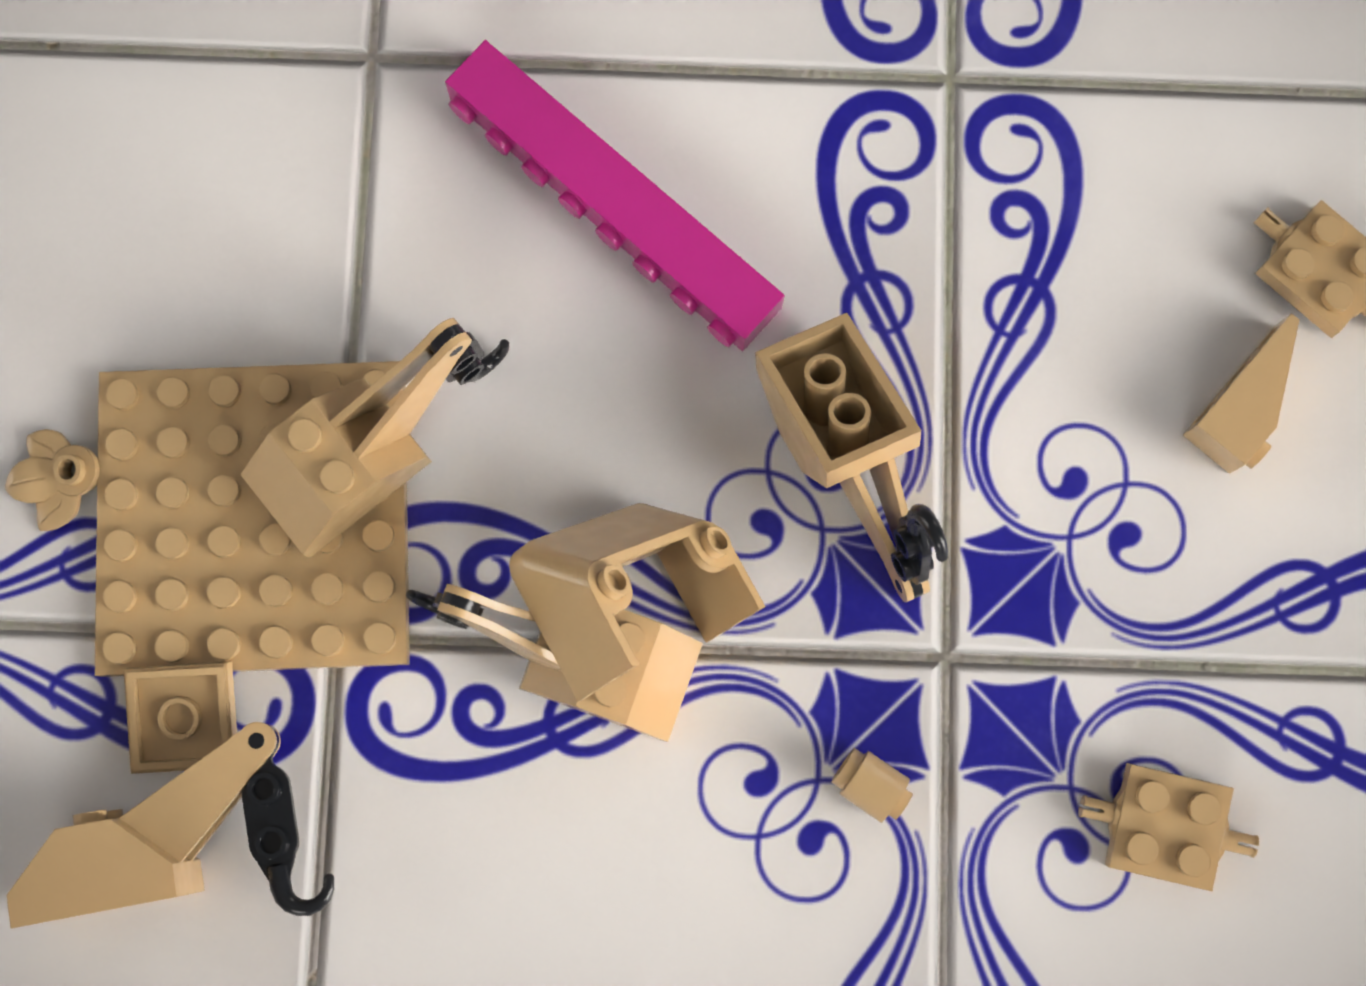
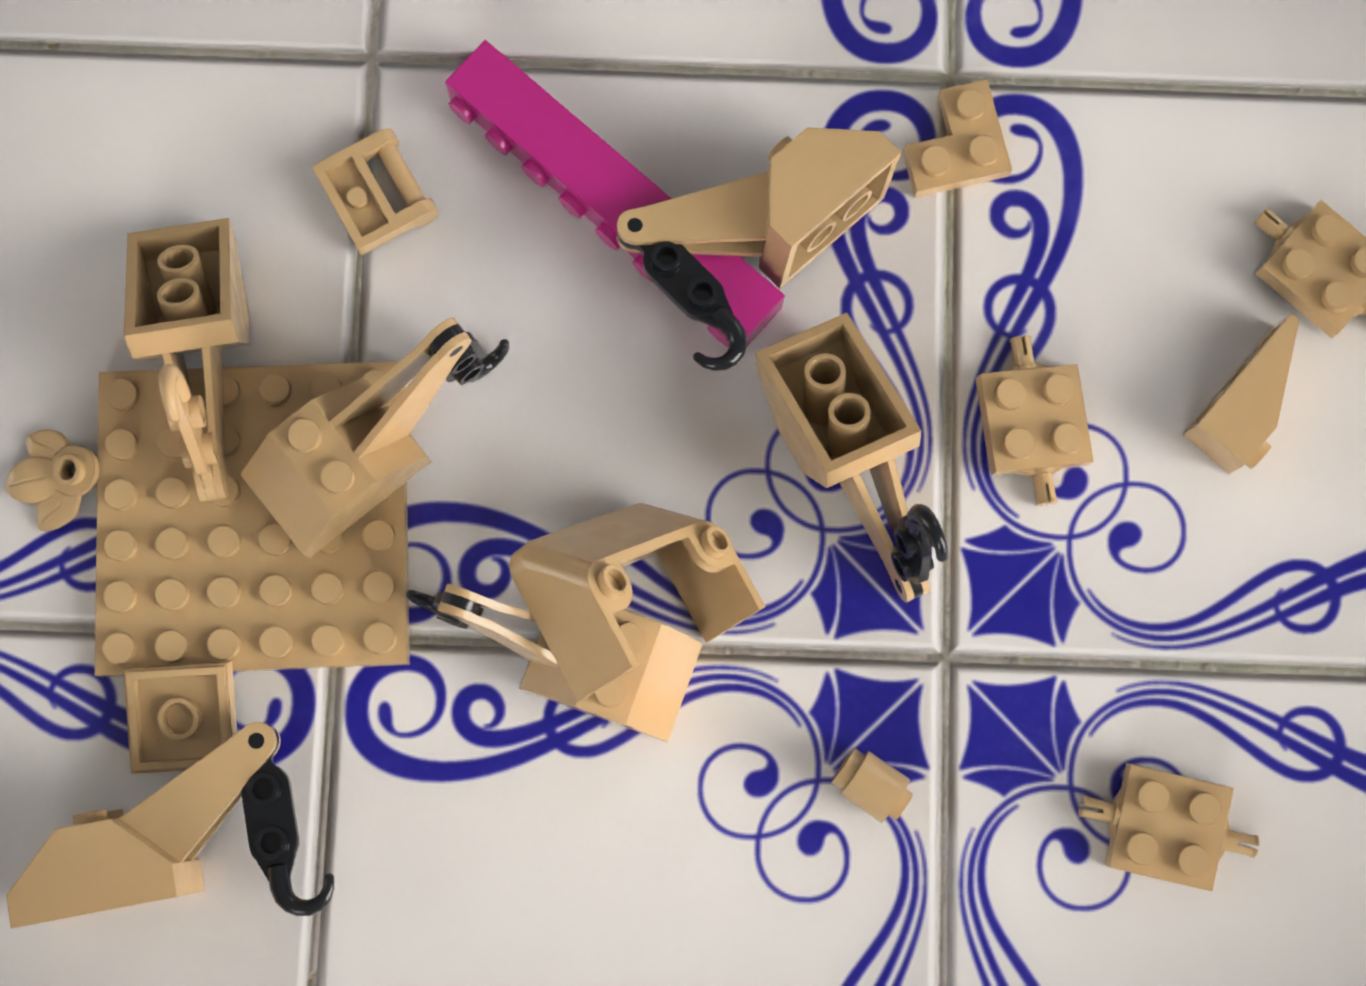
none -> tan slope [124,218,250,502]
none -> tan plate [311,128,439,256]
none -> tan slope [616,127,901,371]
none -> tan plate [902,79,1012,198]
none -> tan plate [975,335,1094,506]

